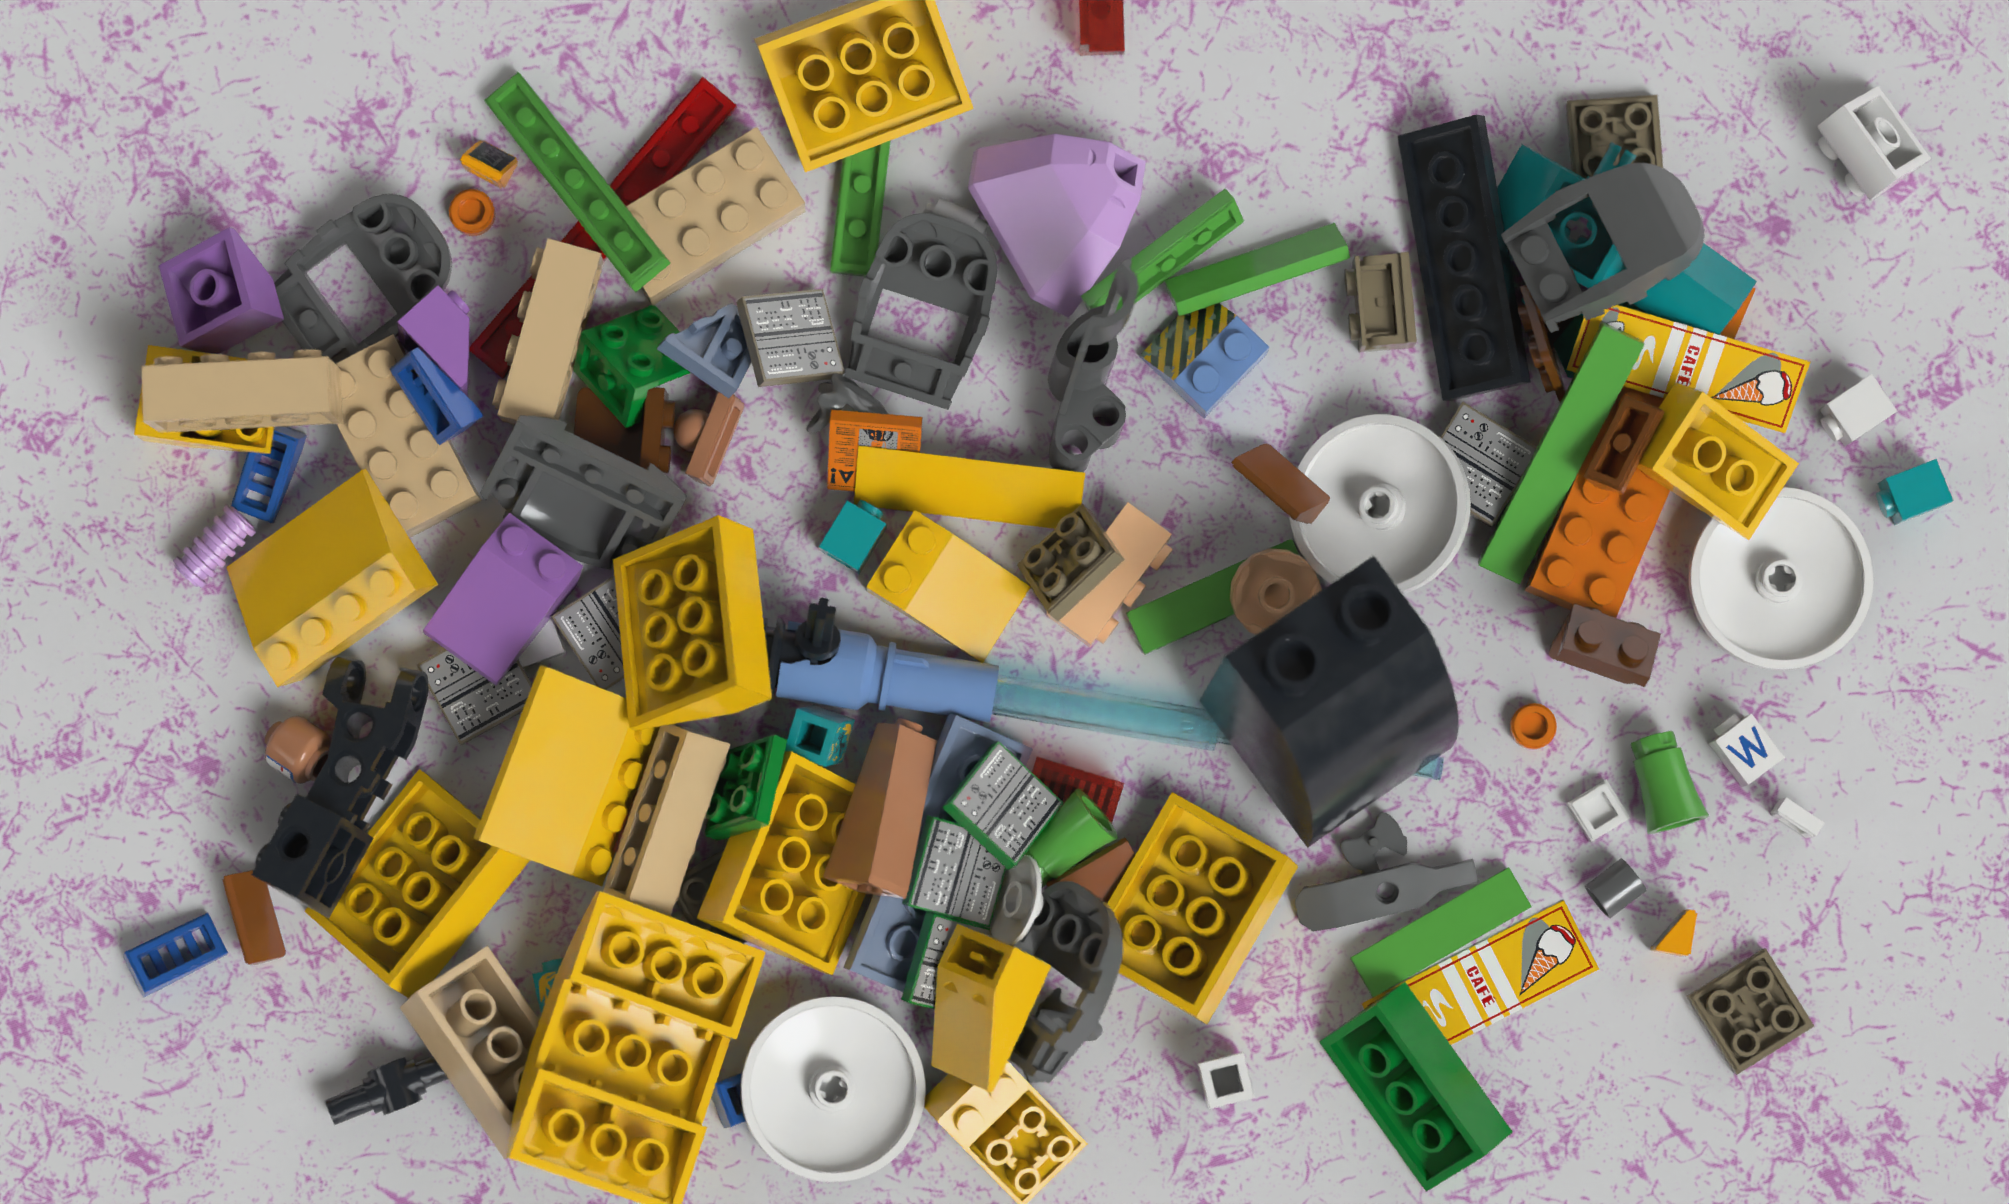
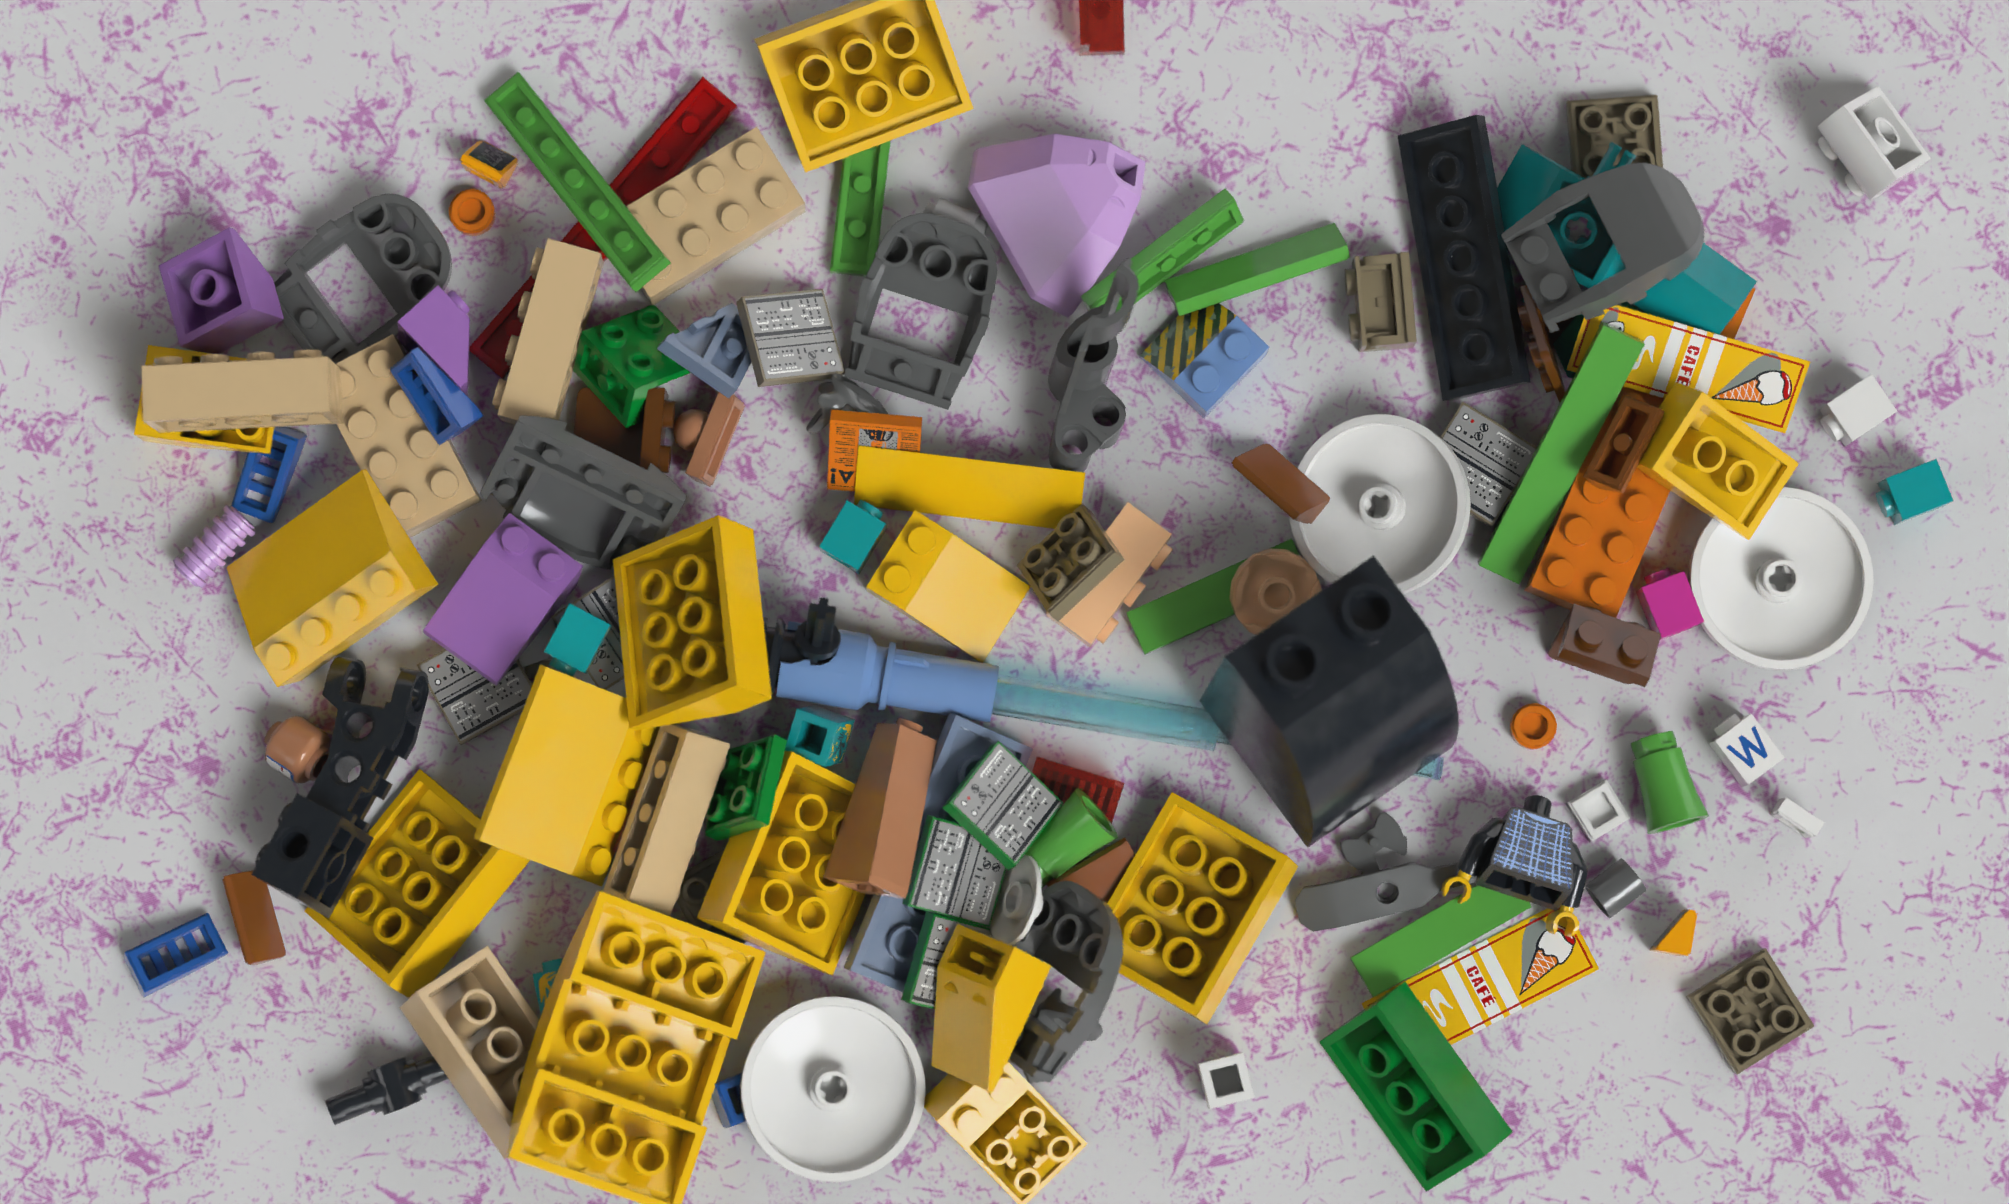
none -> teal brick [544,603,612,677]
none -> black torso [1441,795,1588,937]
none -> dark pink brick [1636,568,1704,641]

